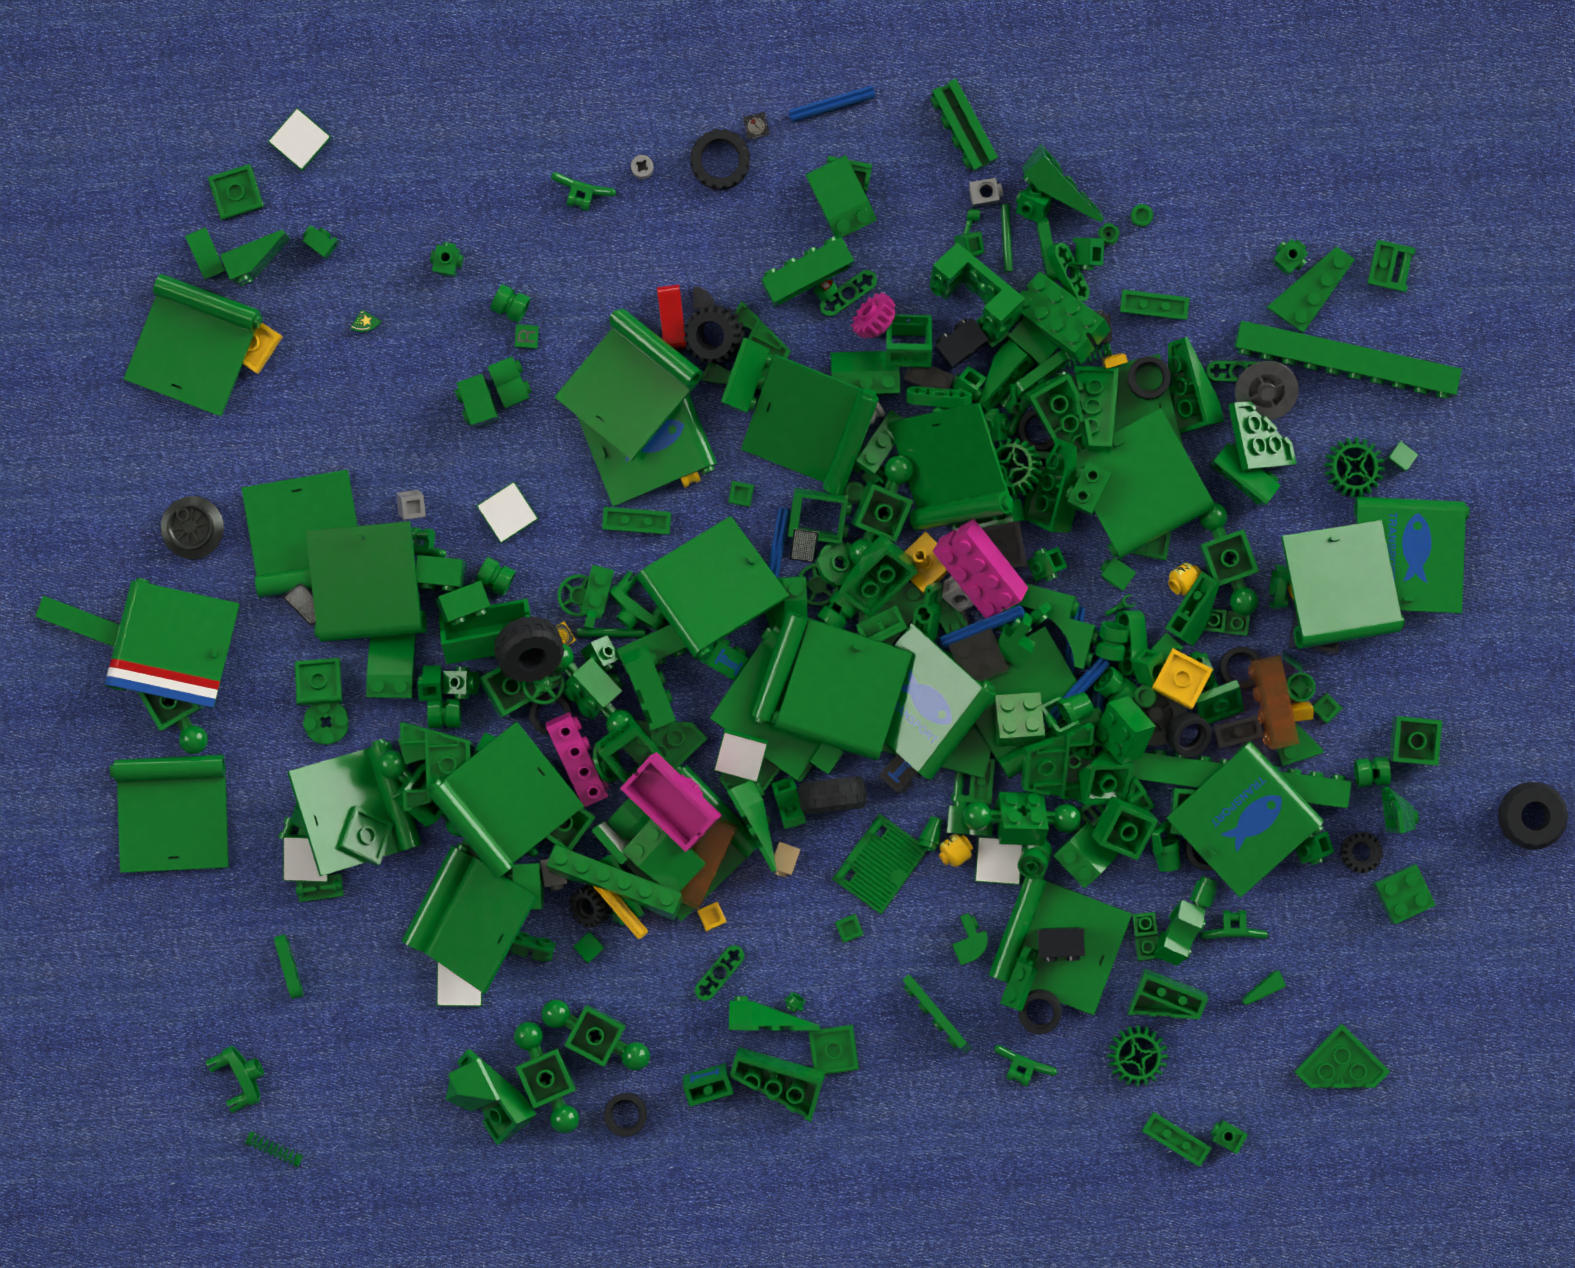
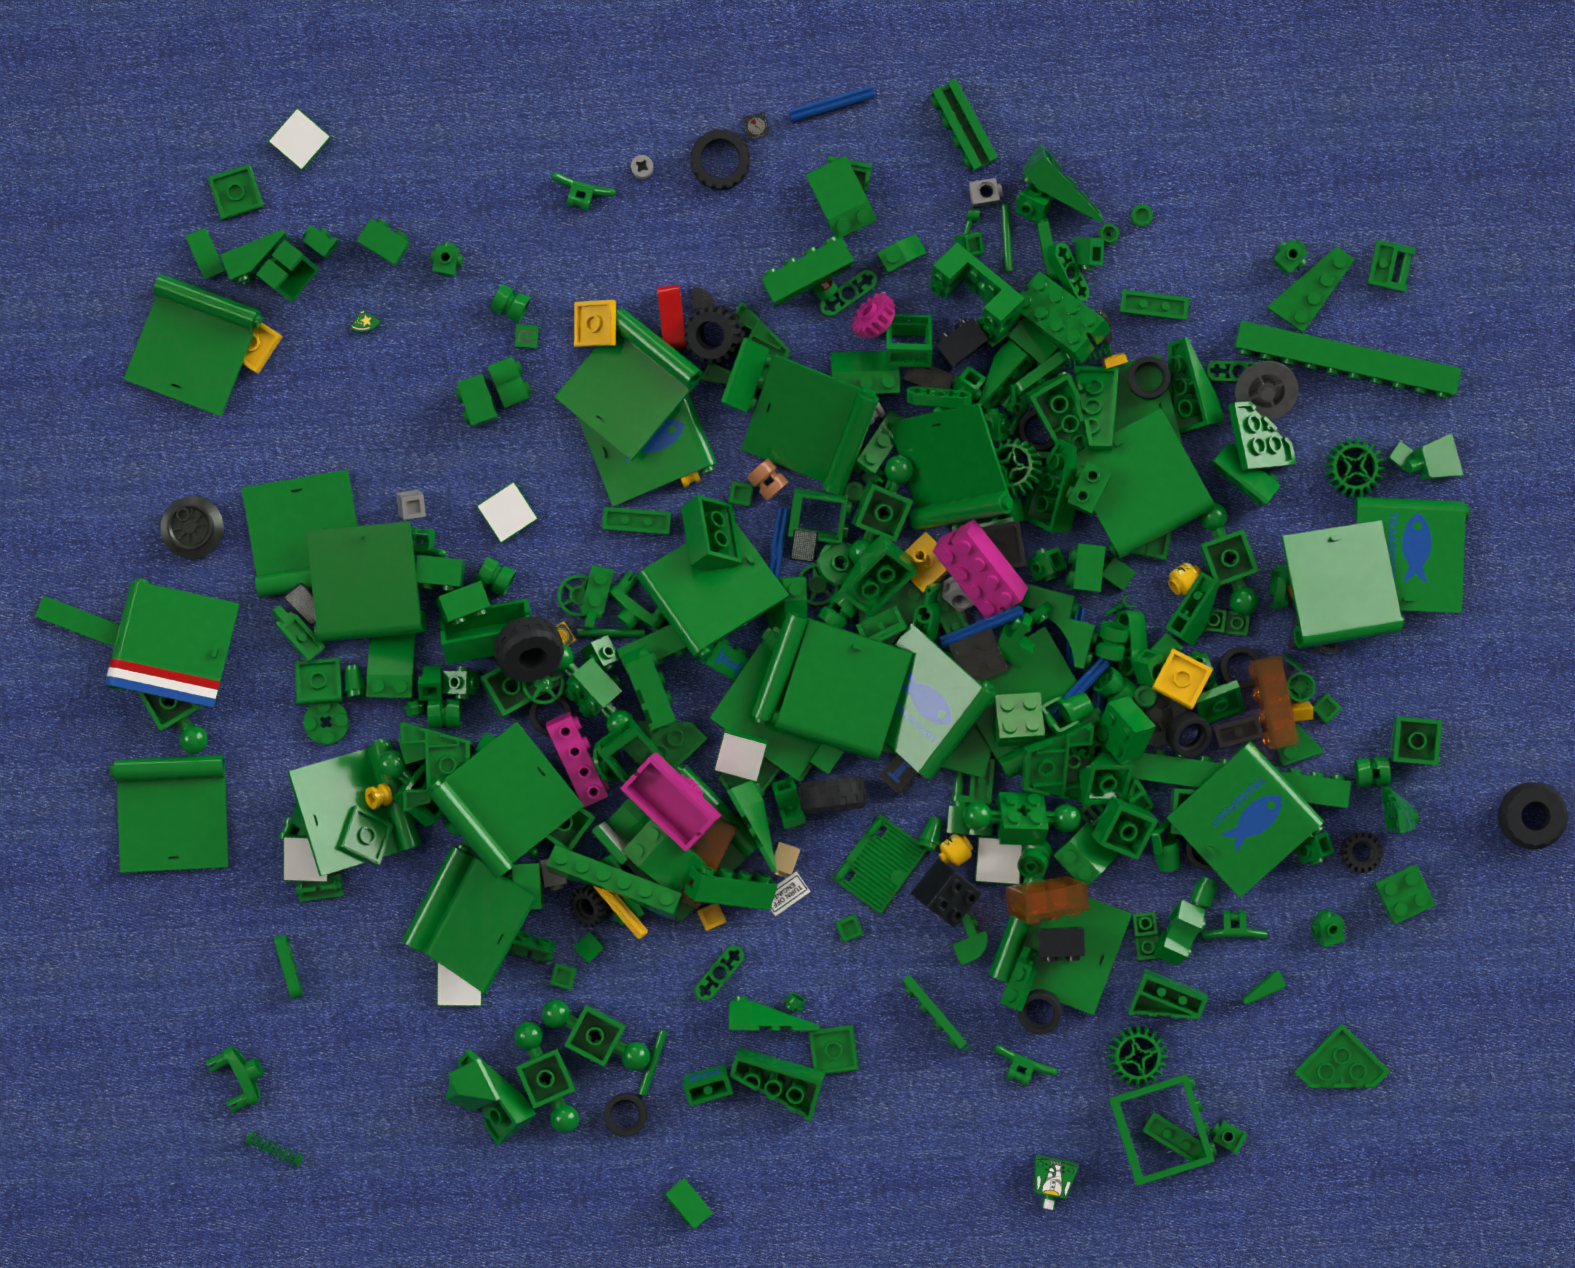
none -> green piece [256,239,320,304]
none -> green hinge [271,605,325,663]
none -> green cone [345,664,367,699]
none -> green brick [357,218,411,267]
none -> yellow wheel [365,783,392,809]
none -> green plate [403,698,425,716]
none -> green tile [549,963,577,990]
none -> yellow tile [574,300,616,348]
none -> green bar [638,1029,668,1096]
none -> green hinge [662,1178,713,1230]
none -> green slope [681,495,742,570]
none -> green brick [684,866,778,910]
none -> nougat wheel [747,458,789,501]
none -> white sticker [771,871,810,916]
none -> green slope [877,234,927,275]
none -> black piece [910,858,982,928]
none -> clear orange brick [1006,876,1089,924]
none -> torso [1034,1154,1079,1210]
none -> green brick [1065,543,1106,595]
none -> green window [1108,1073,1217,1186]
none -> green brick [1310,910,1345,947]
none -> torso [1406,434,1463,481]

